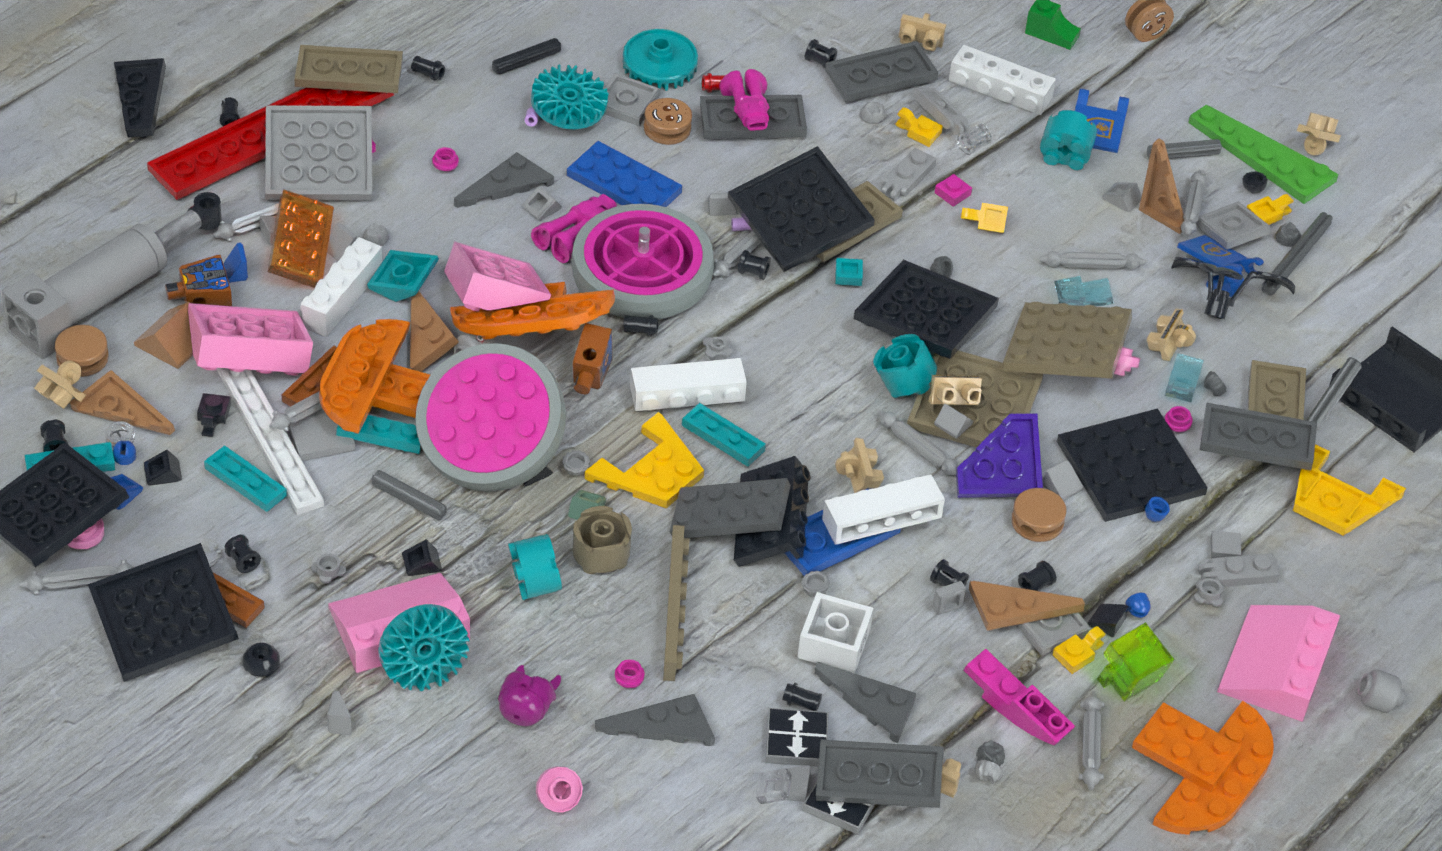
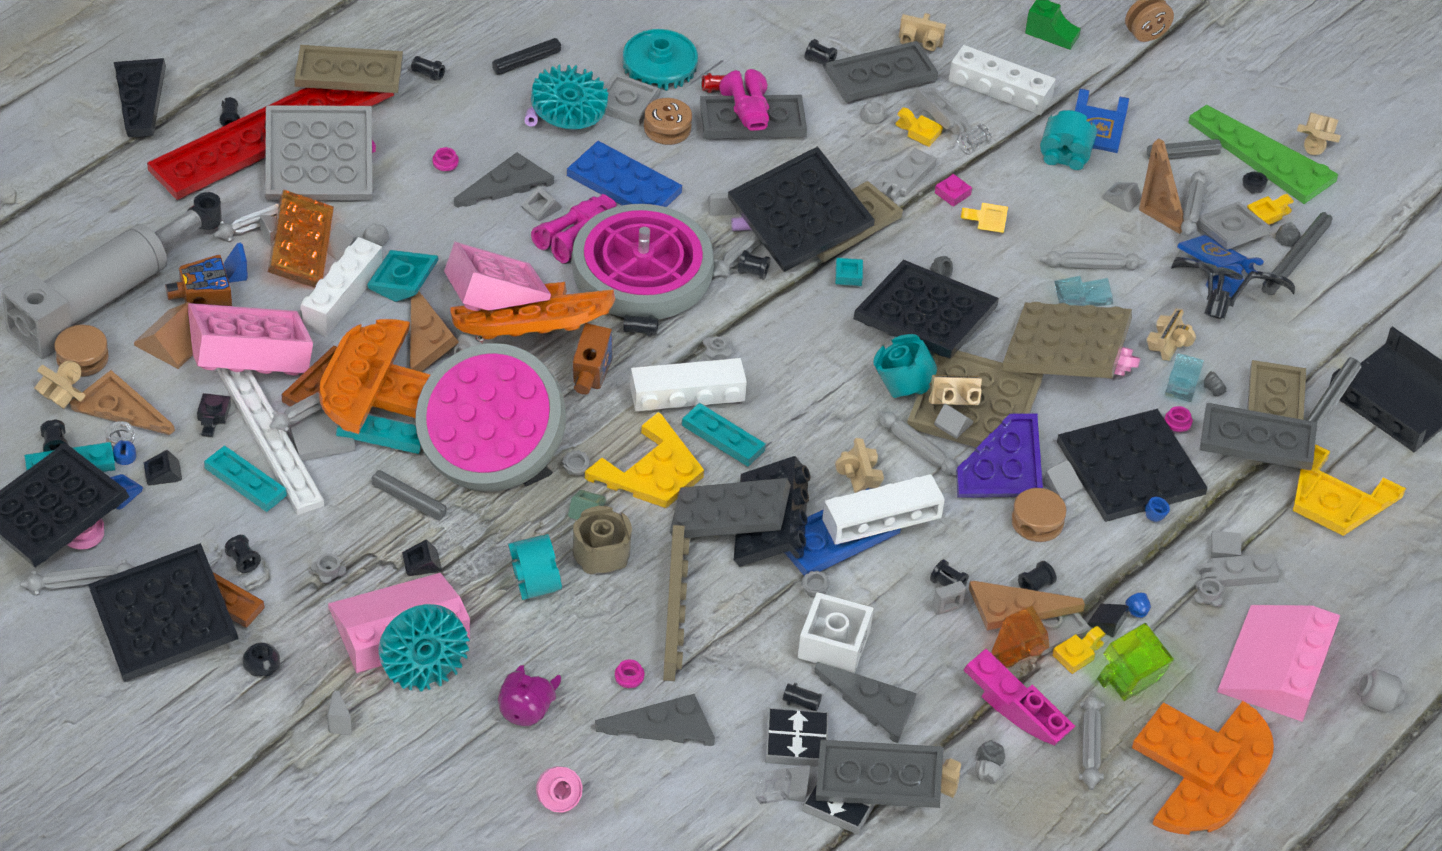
none -> clear orange slope [991,605,1050,668]

